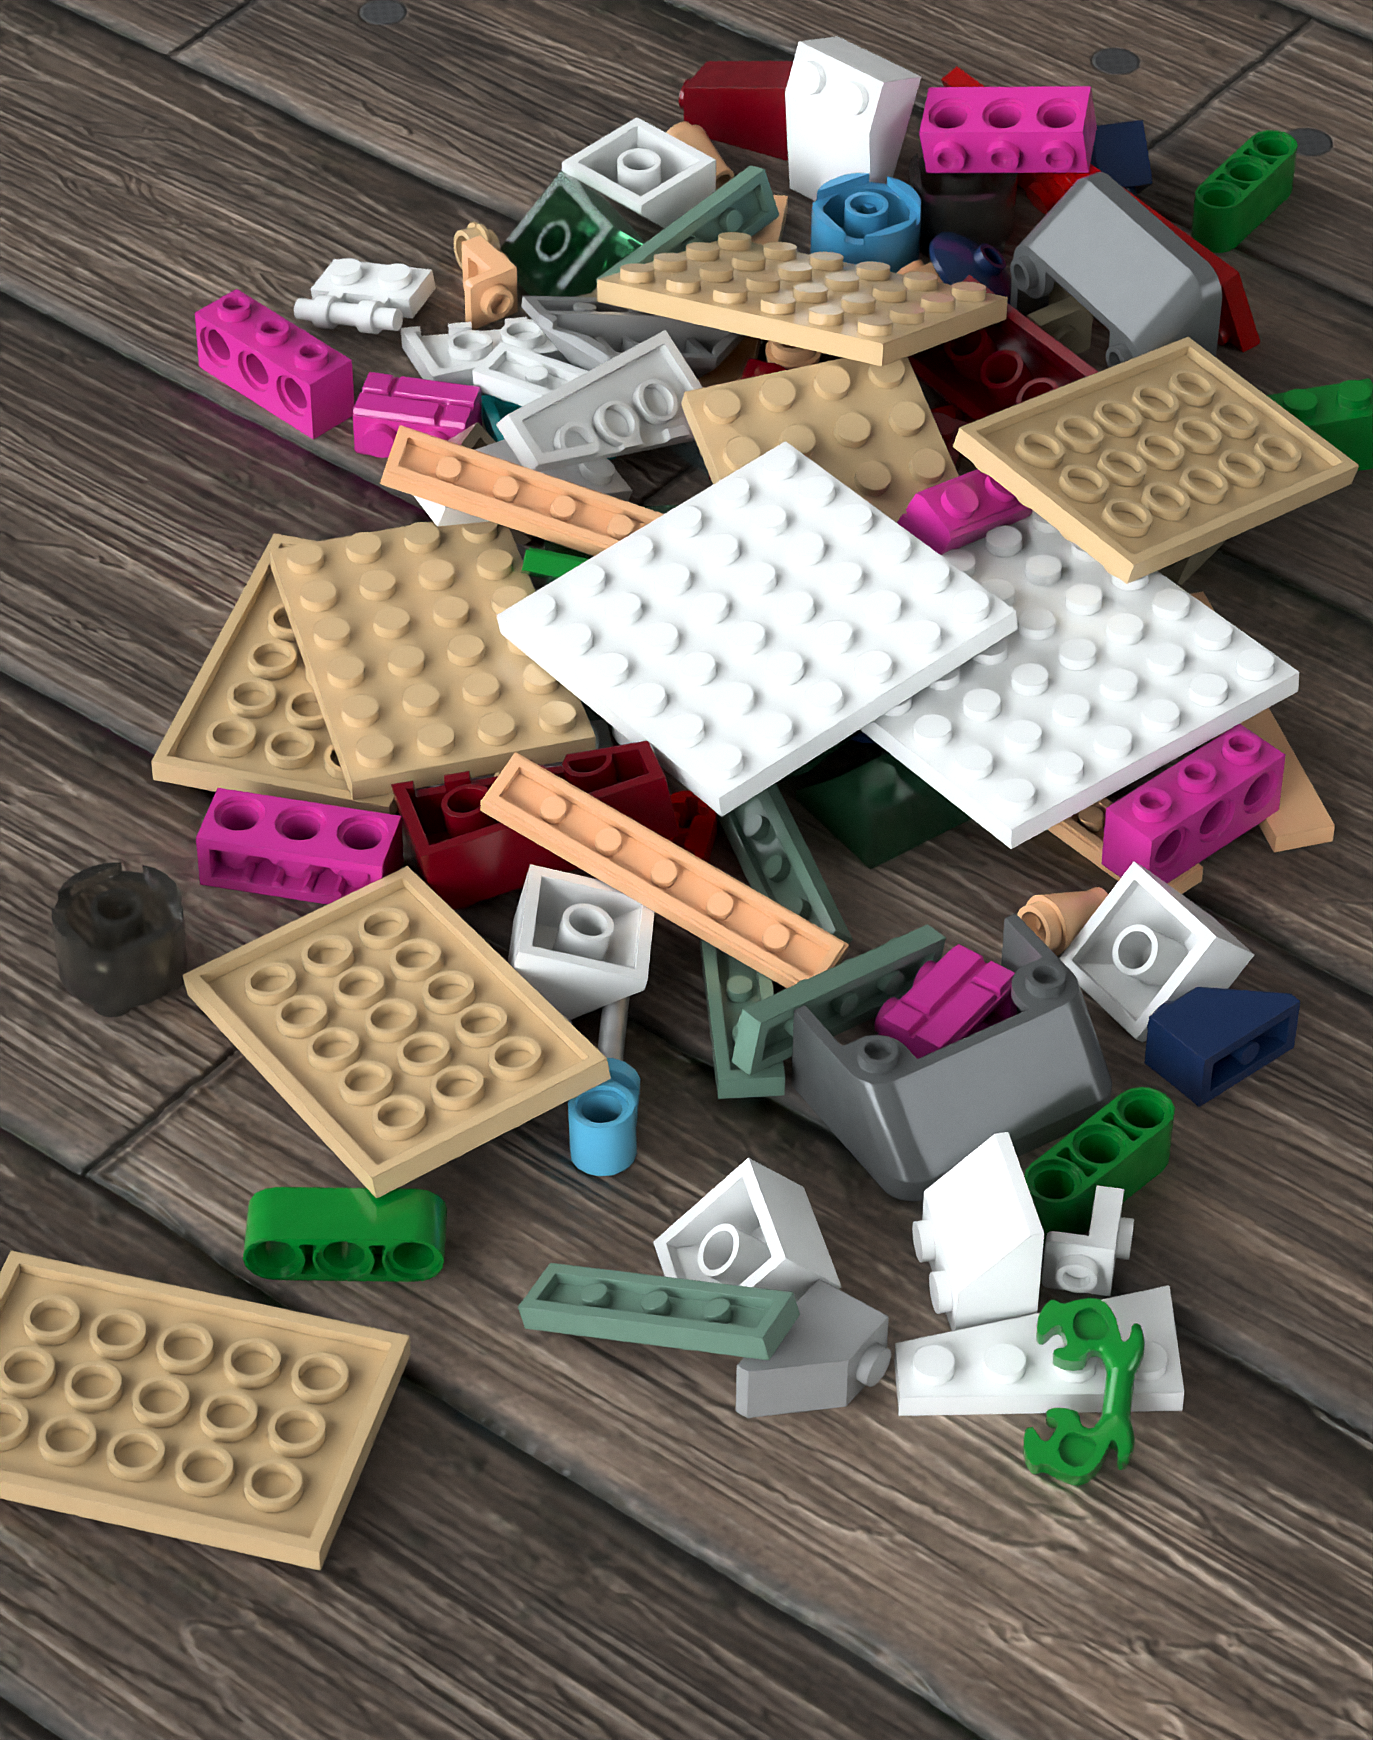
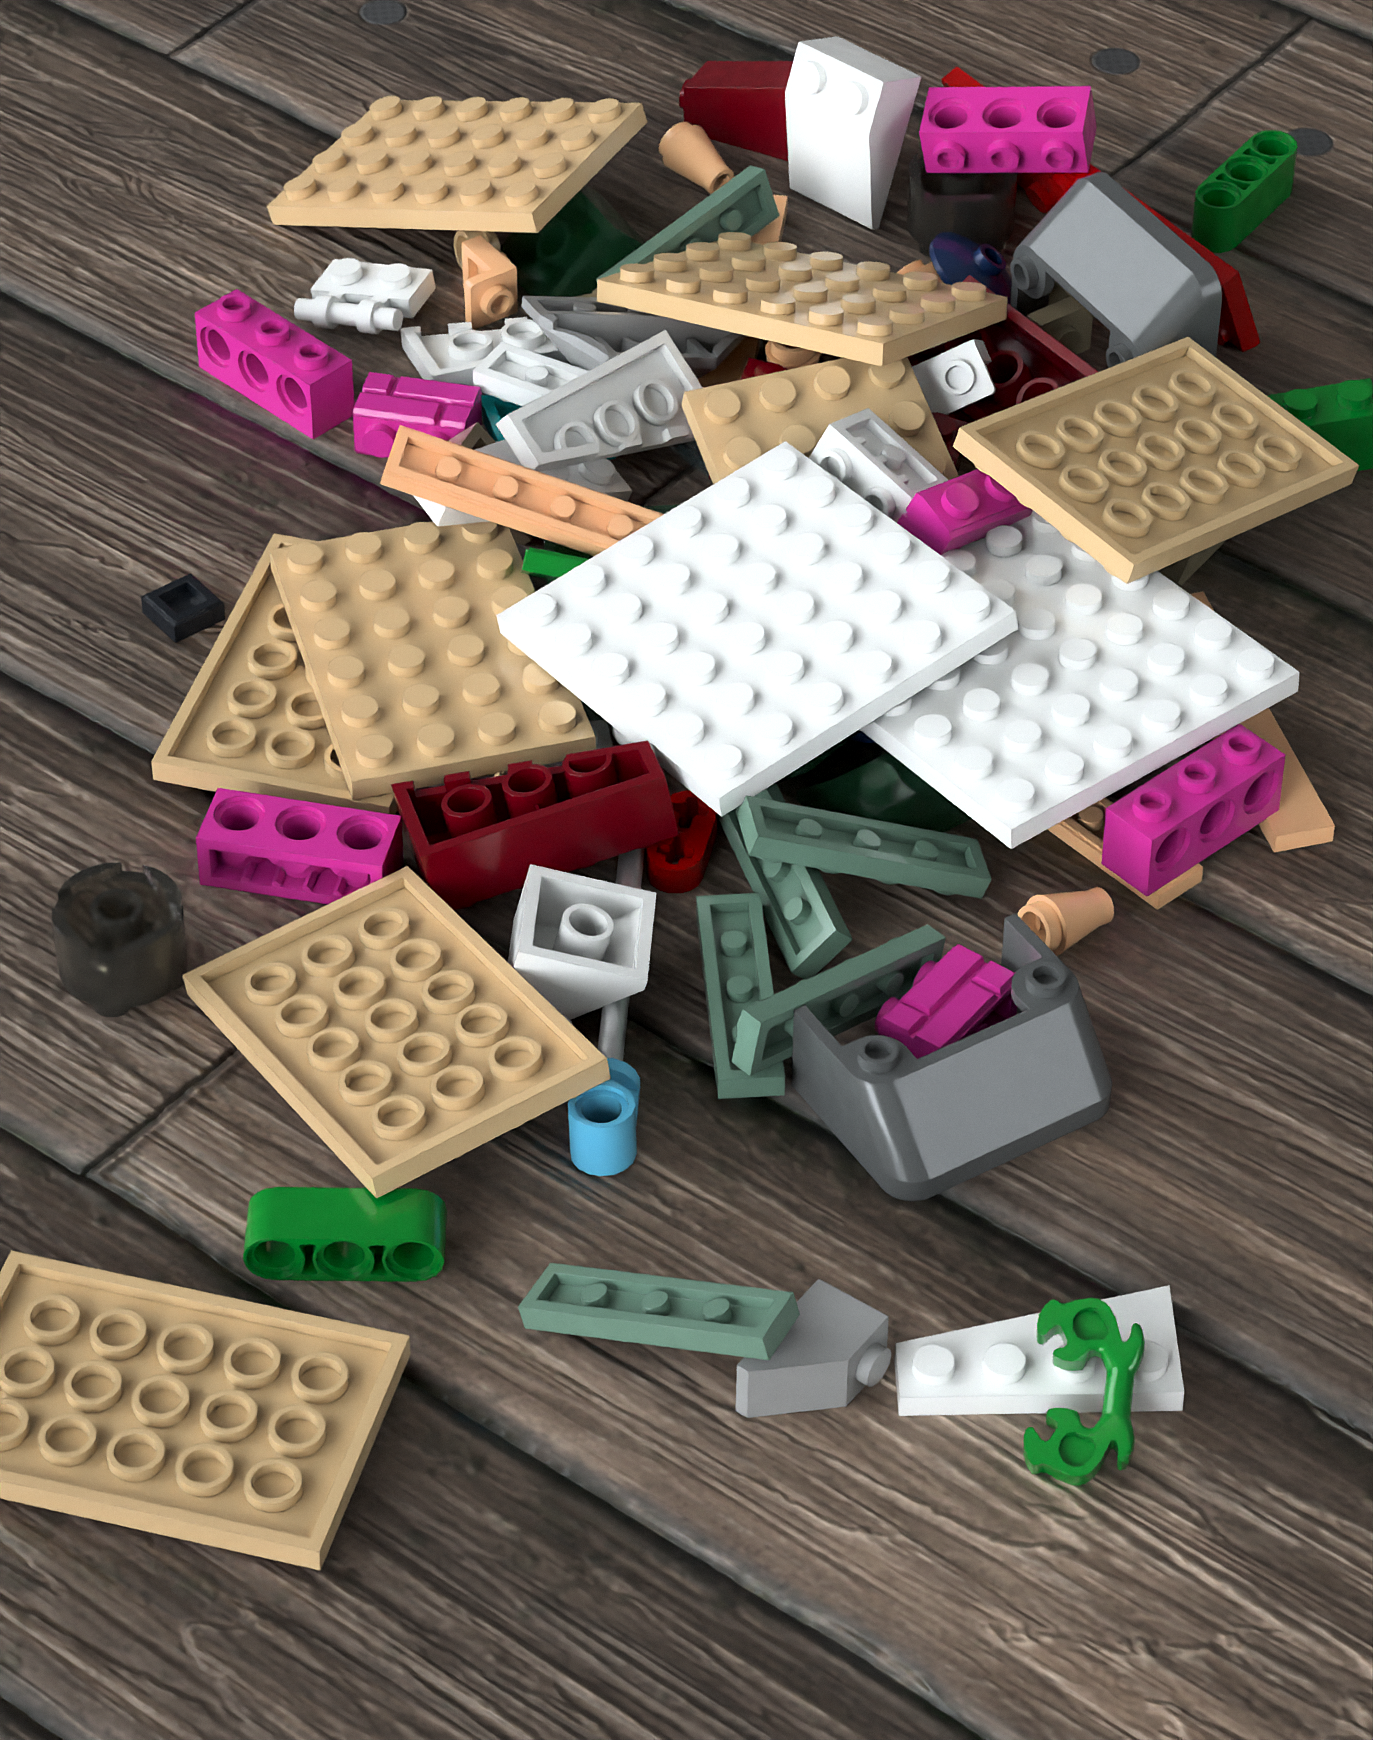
light nougat tile [480,752,849,988] -> none
white slope [562,117,716,229] -> none
white slope [653,1158,842,1302] -> none
dark azure brick [810,173,921,273] -> none
white slope [912,1132,1044,1331] -> none
green beam [1024,1087,1175,1248] -> none
white bracket [1042,1185,1134,1296] -> none
white slope [1059,862,1254,1042] -> none
dark blue slope [1090,120,1153,198] -> none
dark blue slope [1144,987,1300,1107] -> none
none -> black tile [141,573,225,643]
none -> tan plate [267,96,647,233]
none -> sand green plate [737,795,992,899]
none -> white bracket [809,408,948,523]
none -> white bracket [912,339,996,415]

